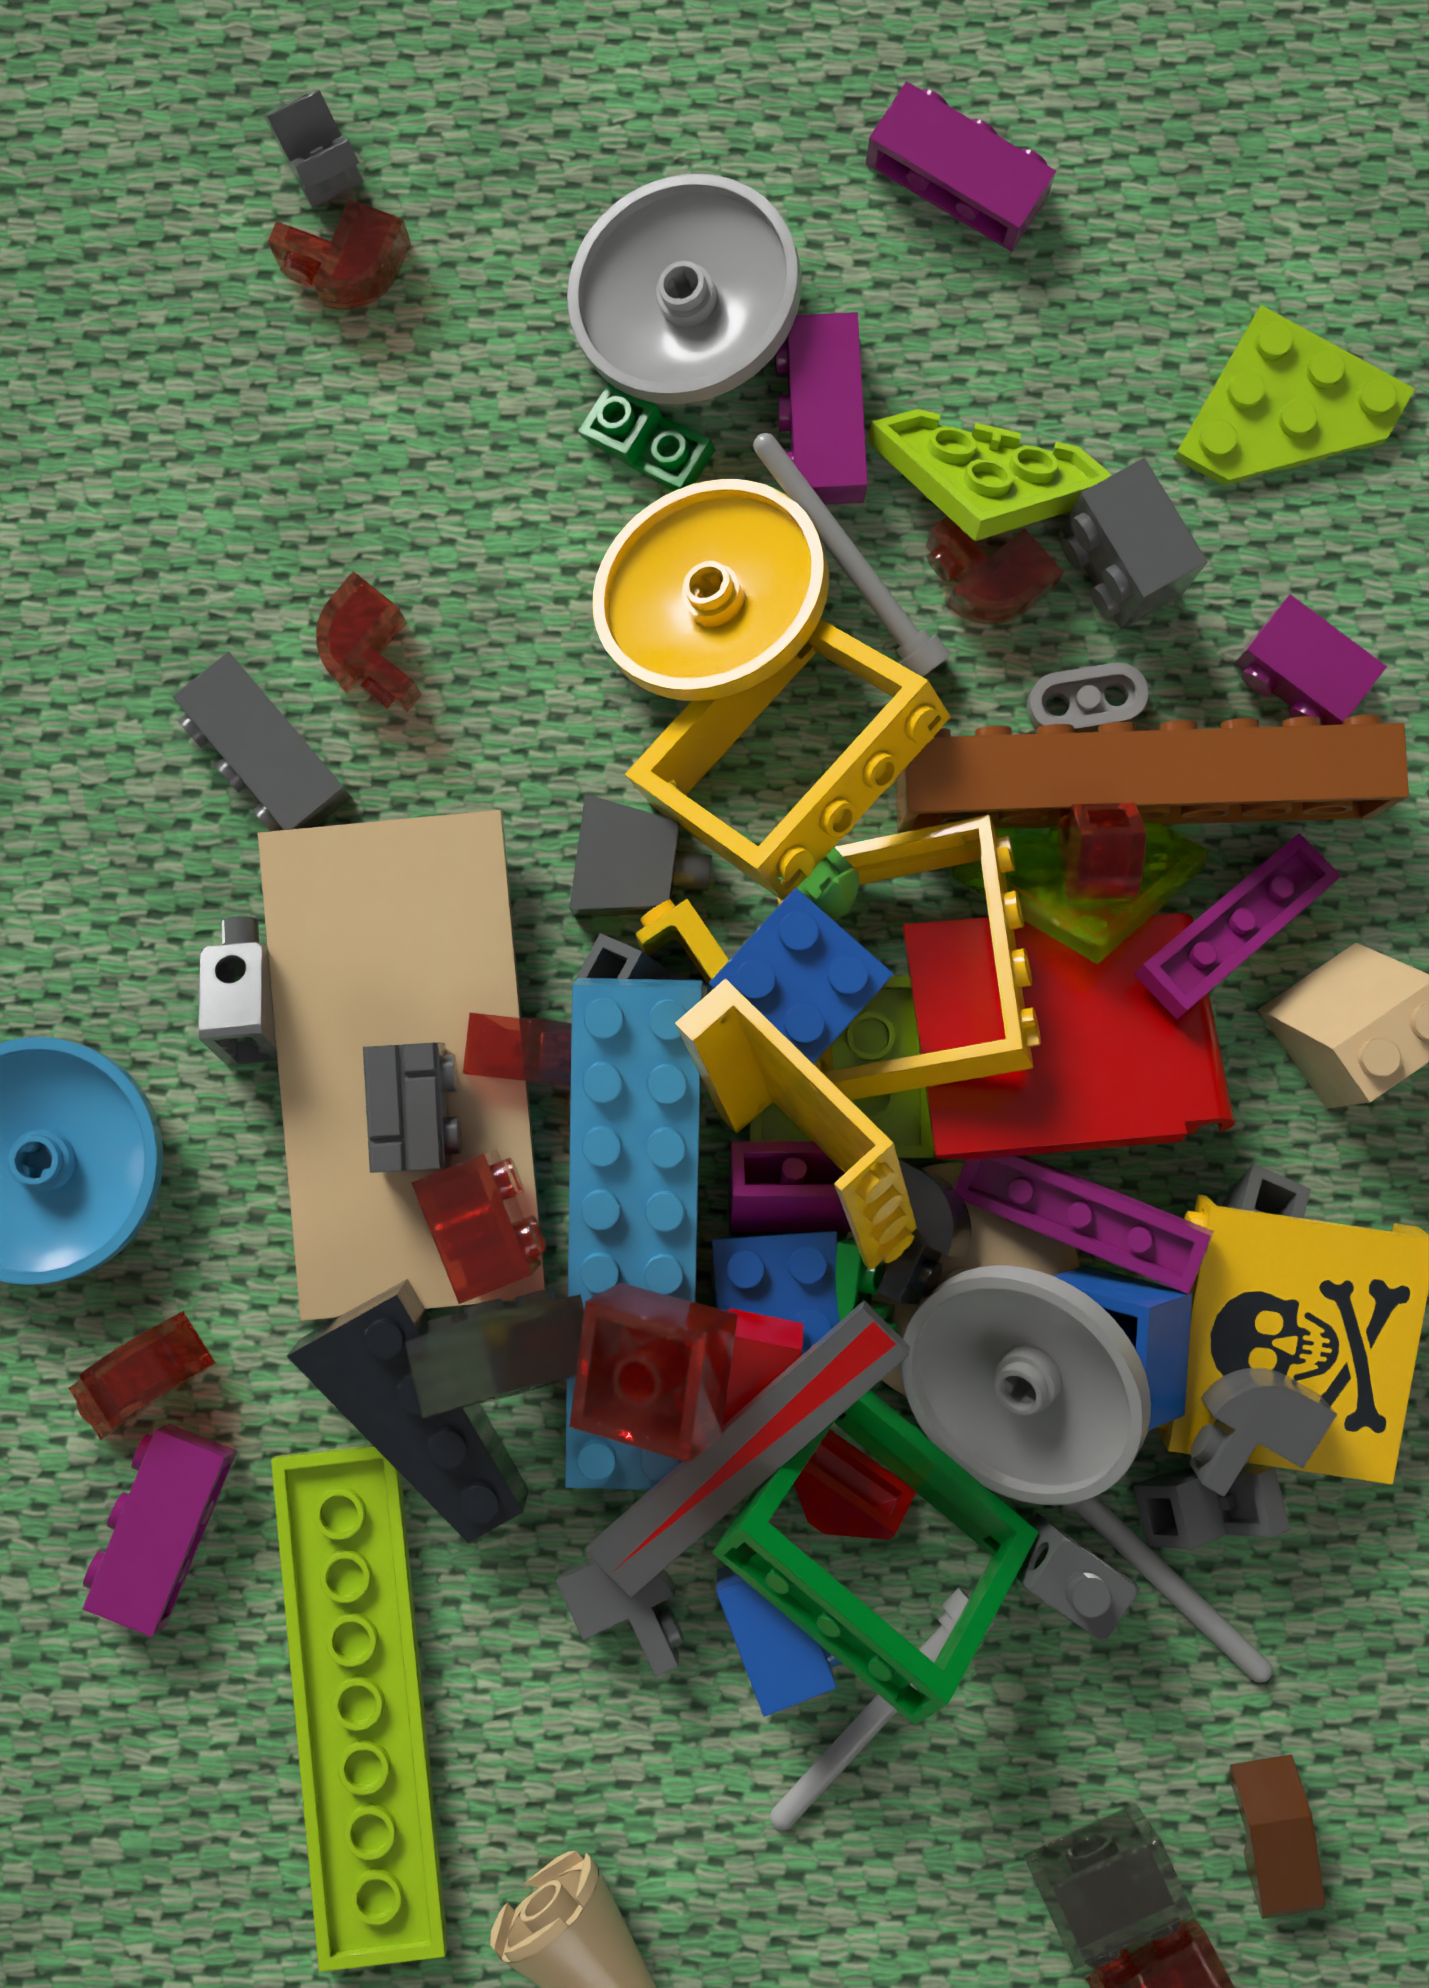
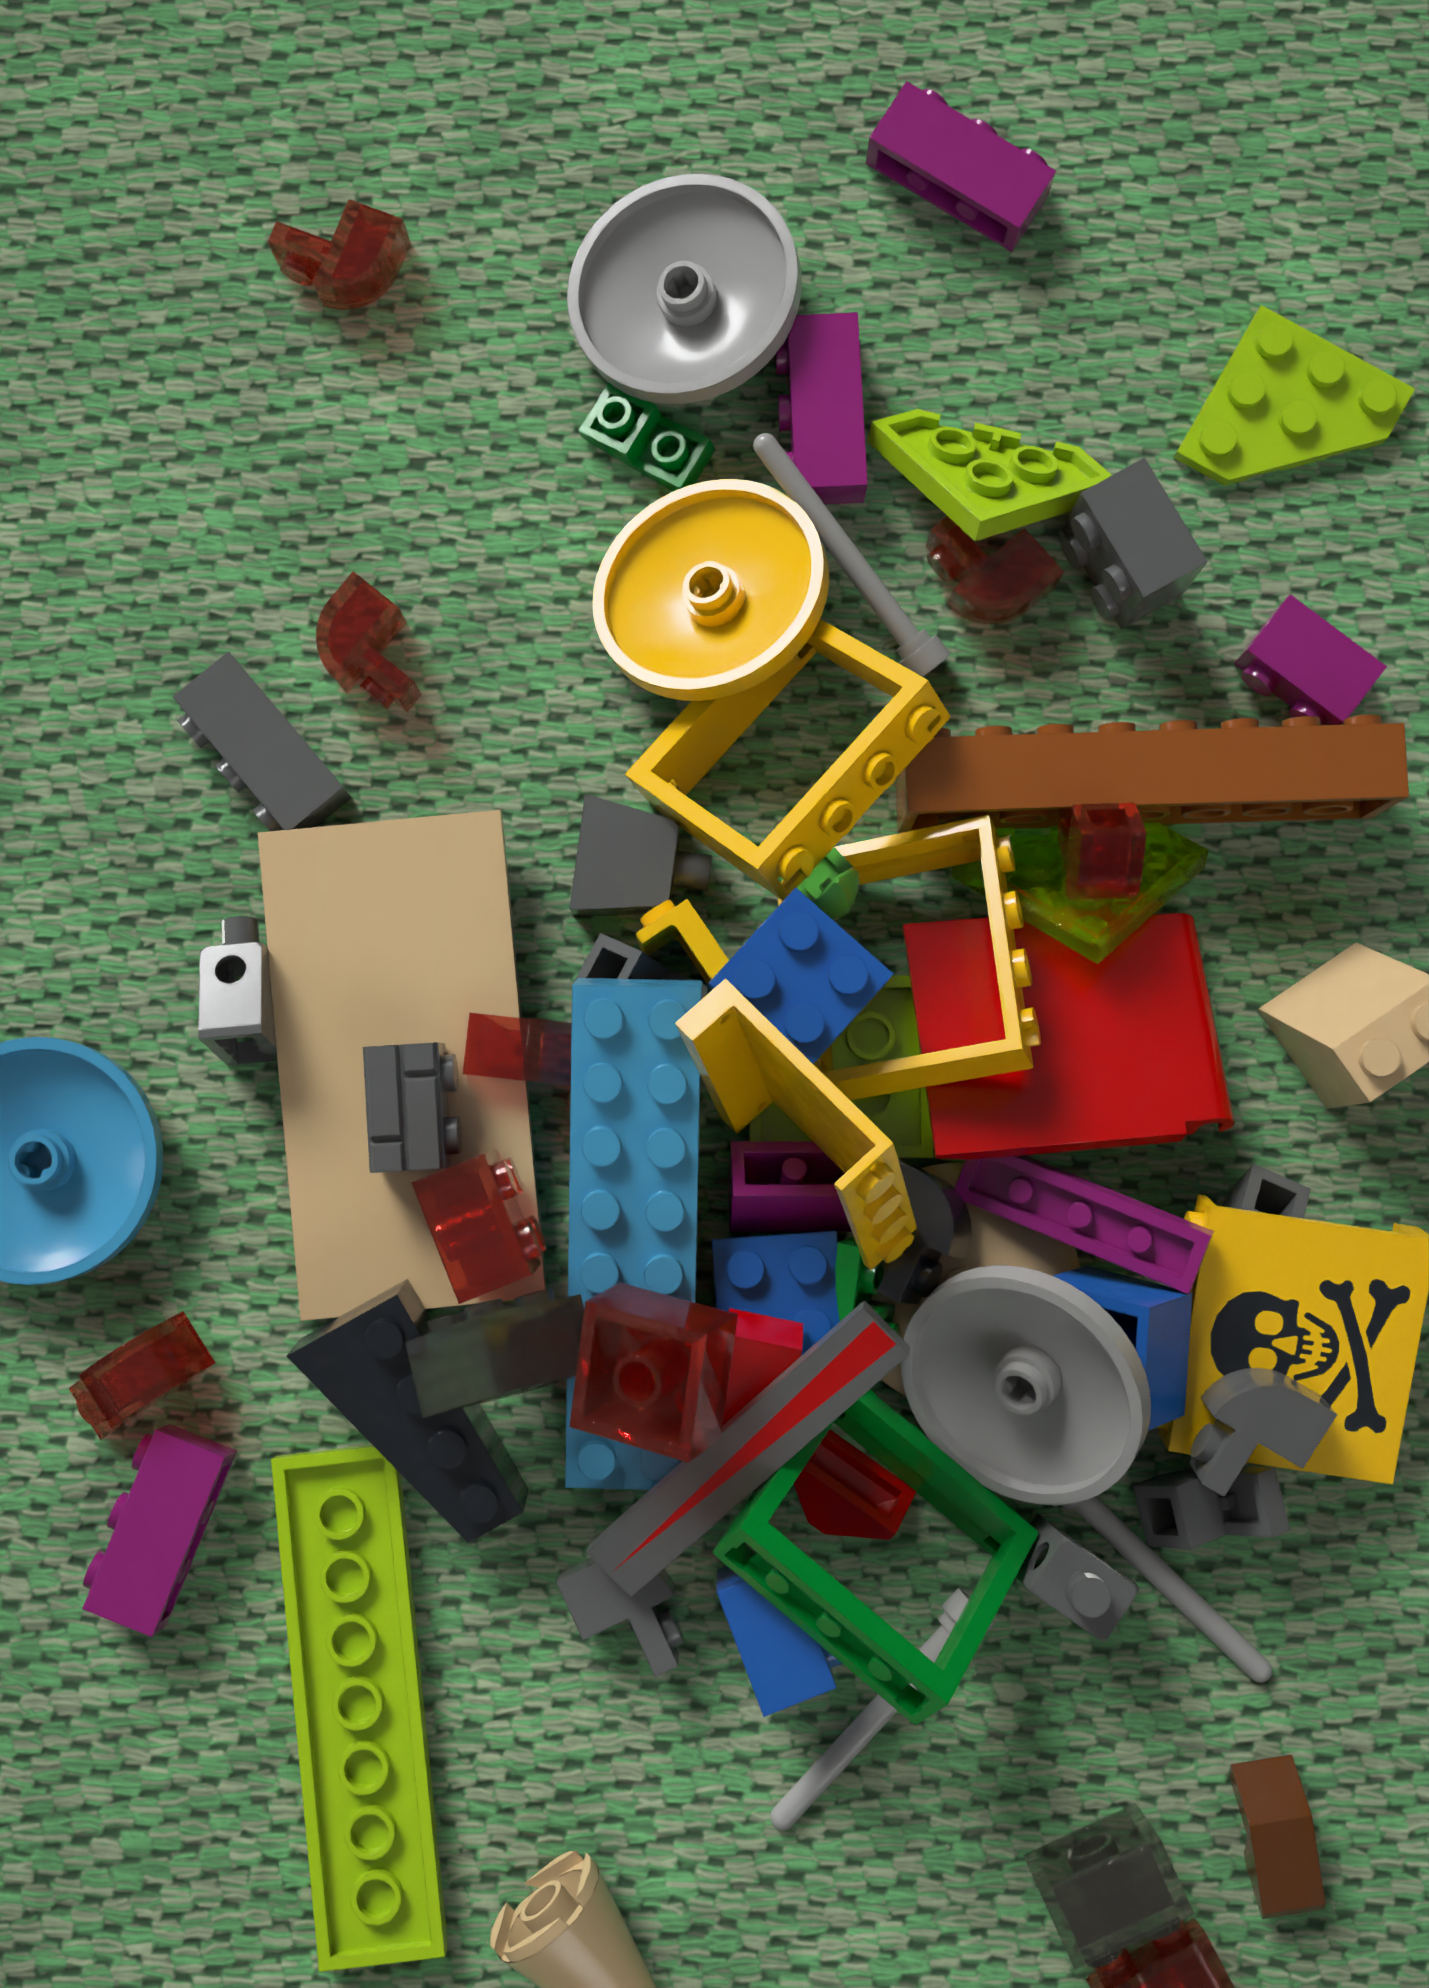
dark grey brick [263,89,364,208] -> none
light grey plate [1026,663,1149,733] -> none
magenta plate [1134,833,1341,1020] -> none

